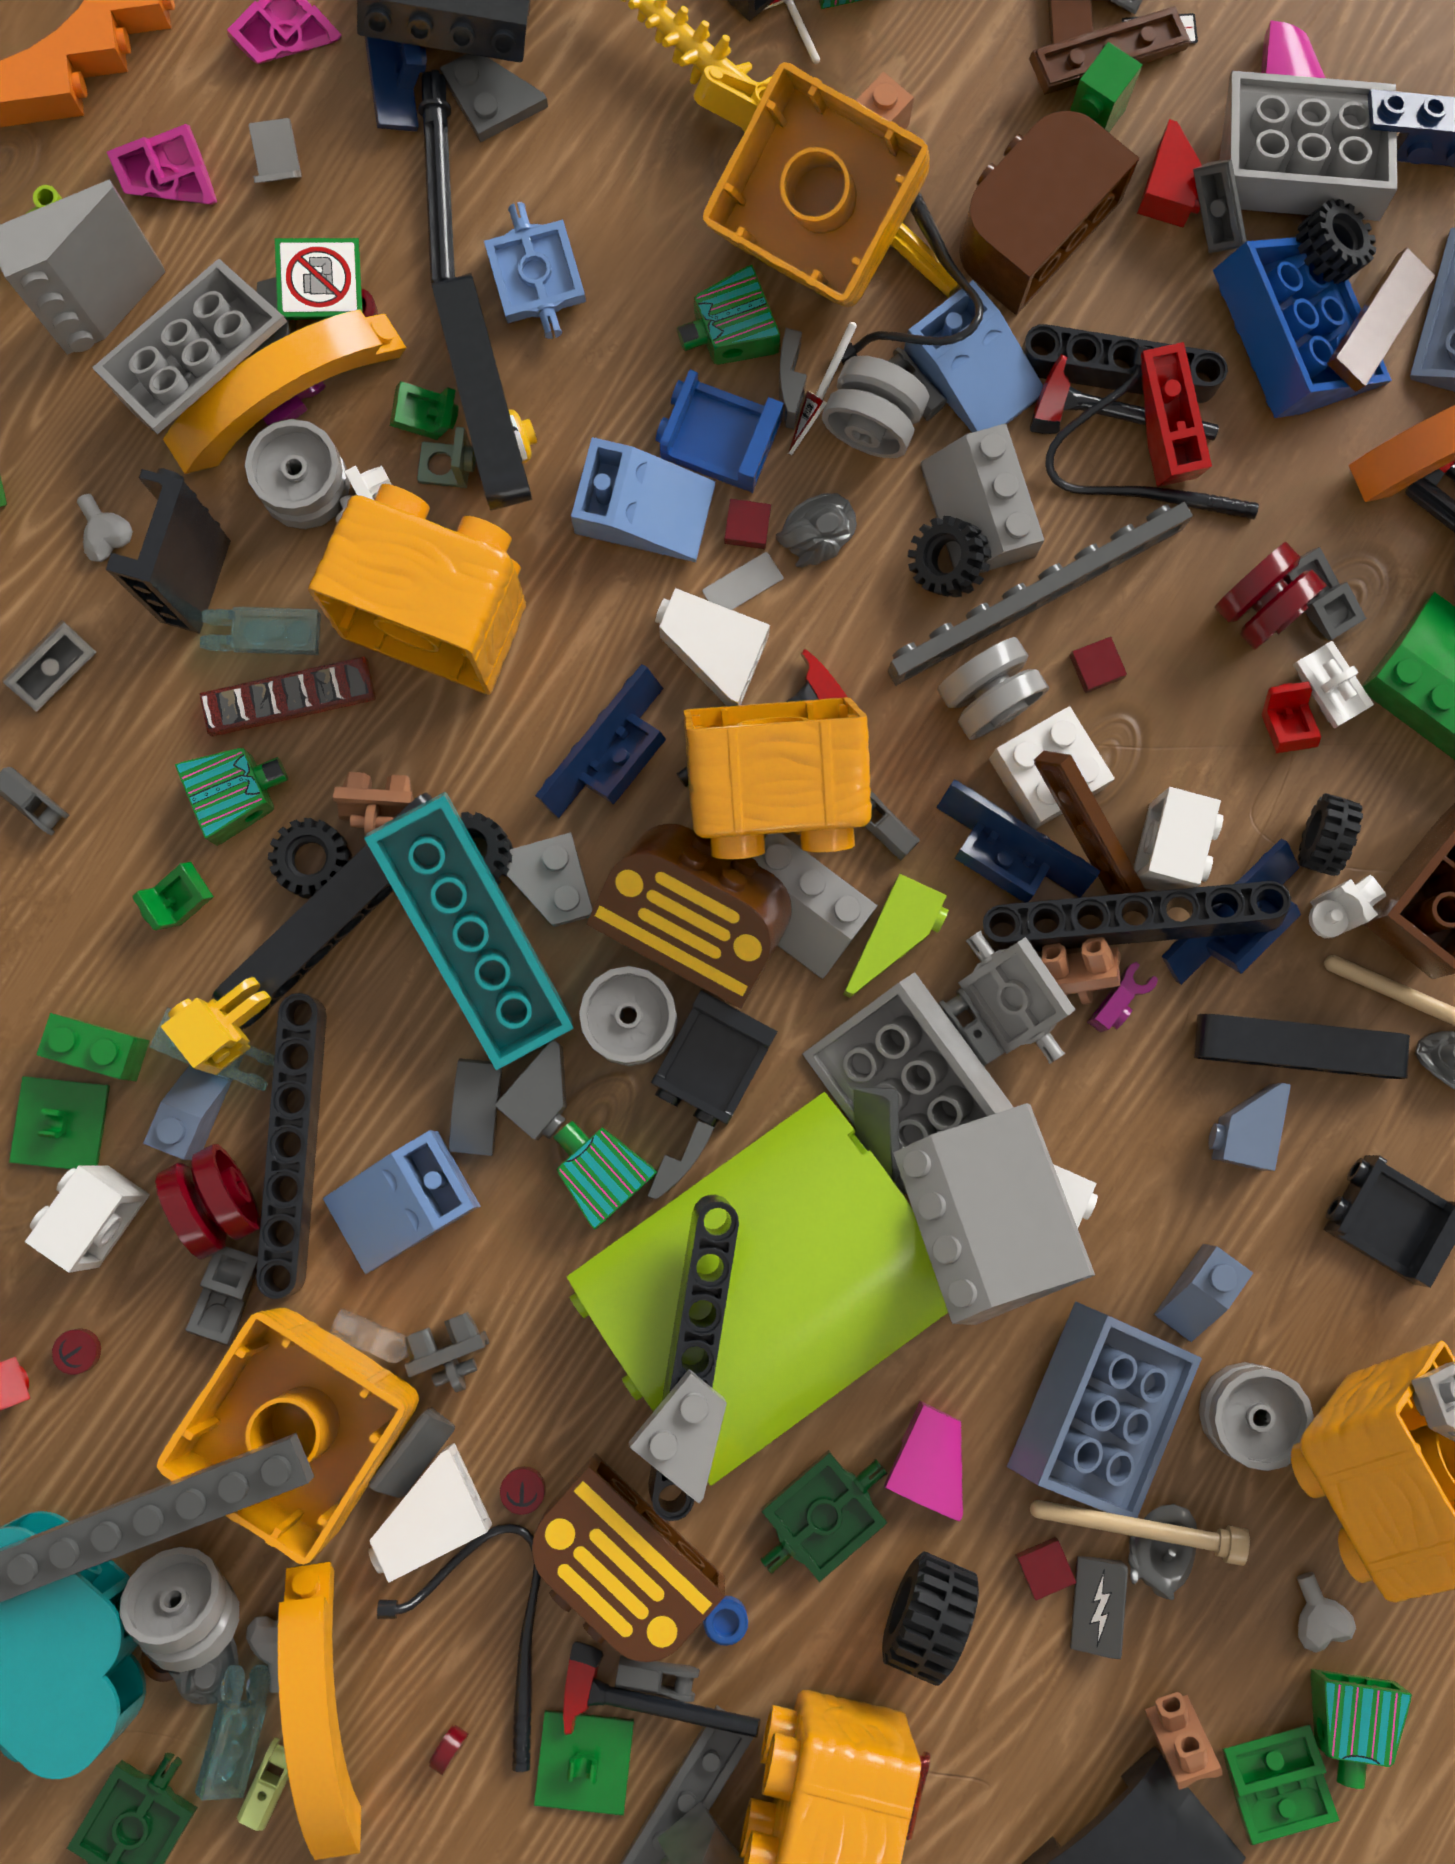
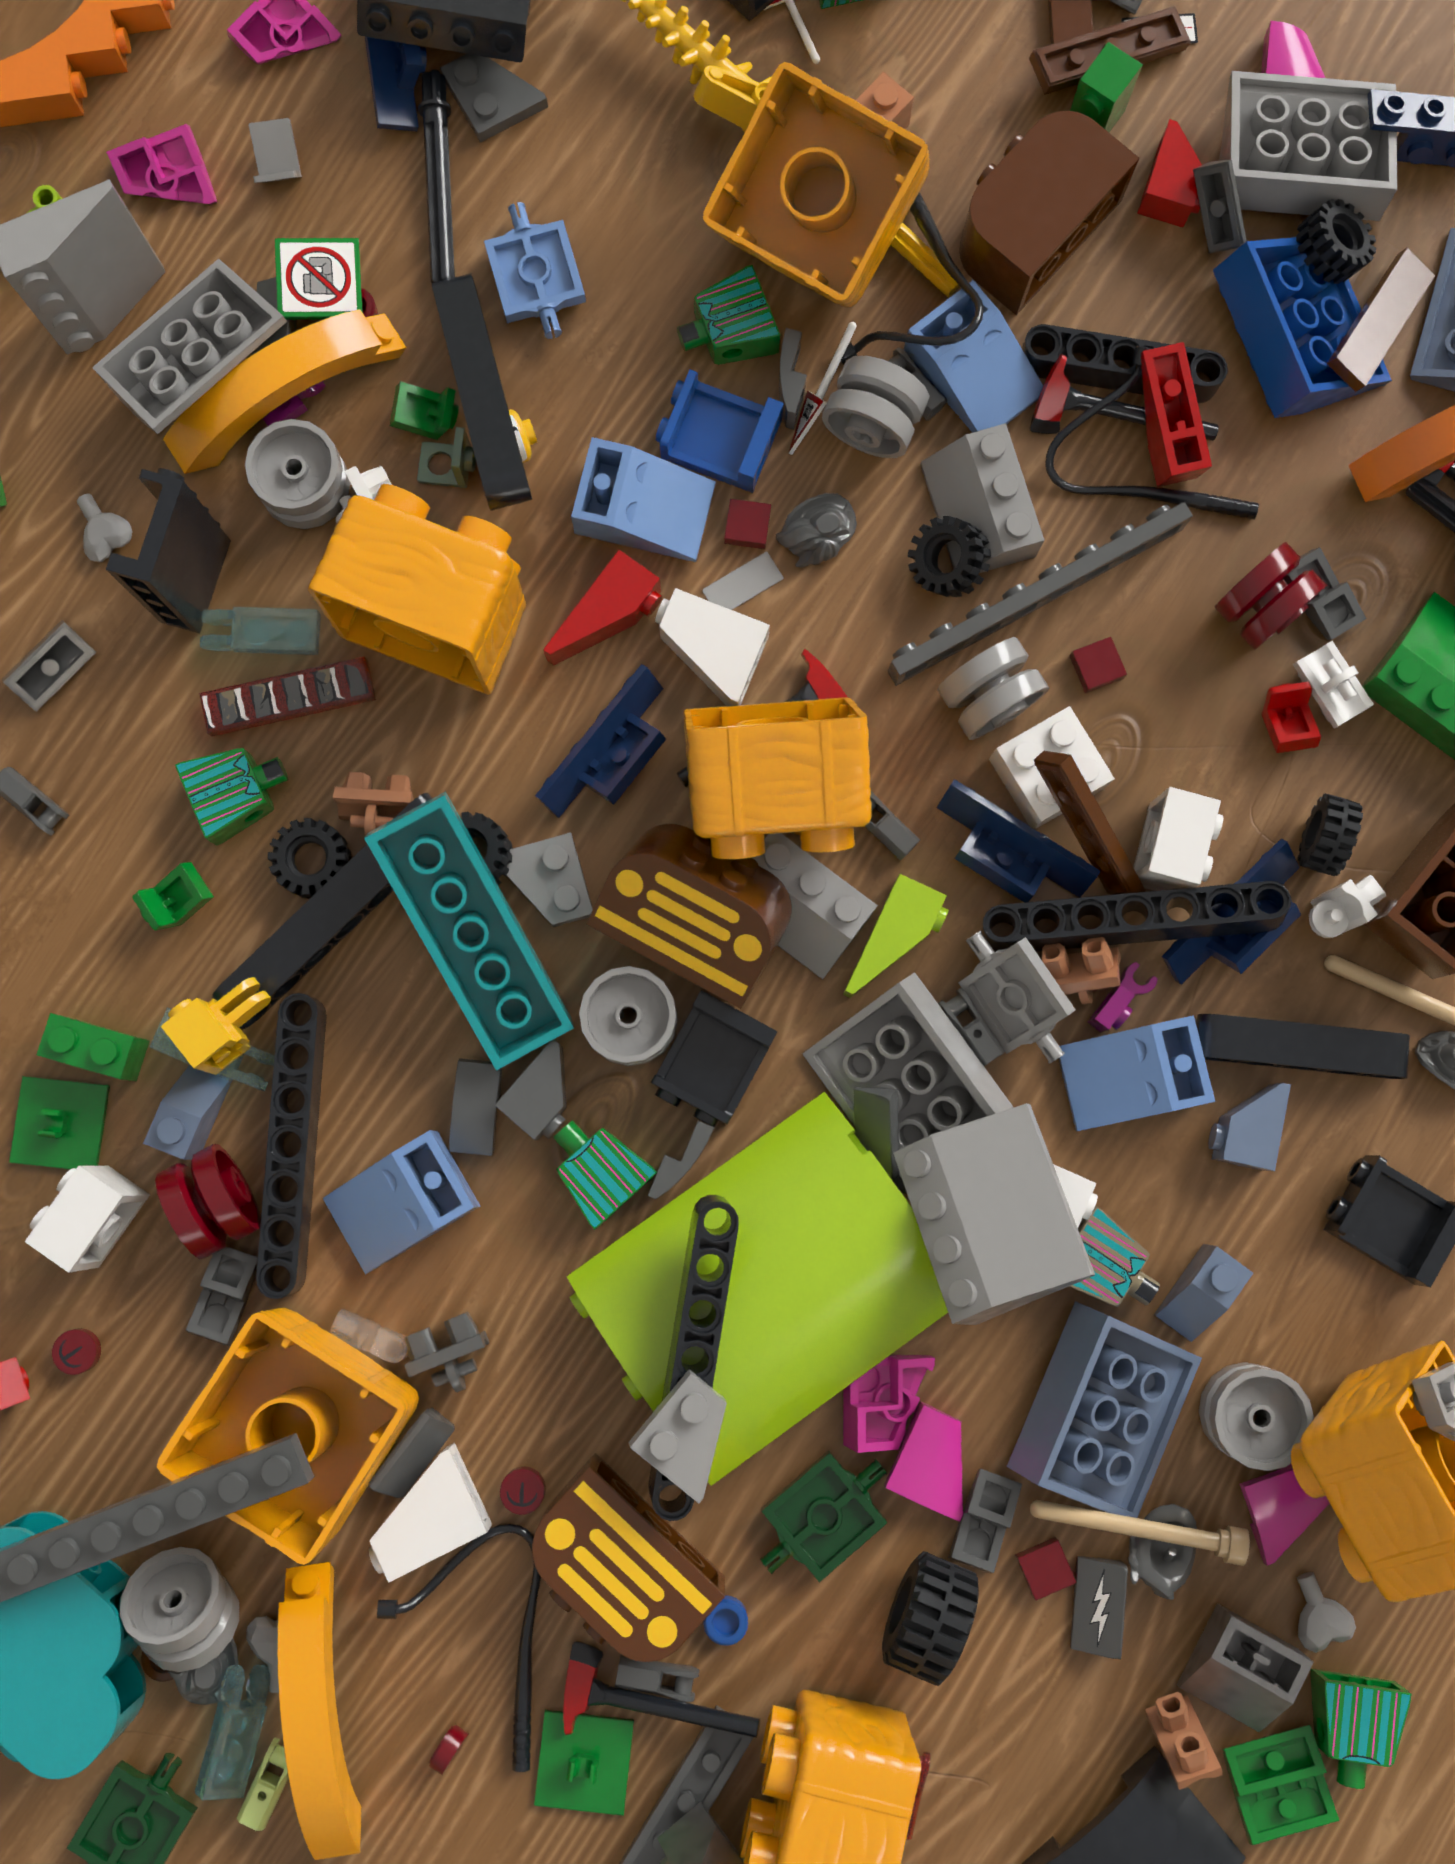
none -> red slope [543,550,662,666]
none -> dark pink slope [843,1355,935,1453]
none -> dark grey slope [948,1469,1022,1573]
none -> medium blue slope [1059,1015,1215,1131]
none -> torso [1069,1206,1160,1307]
none -> flat silver slope [1177,1603,1314,1732]
none -> dark pink slope [1240,1464,1330,1566]

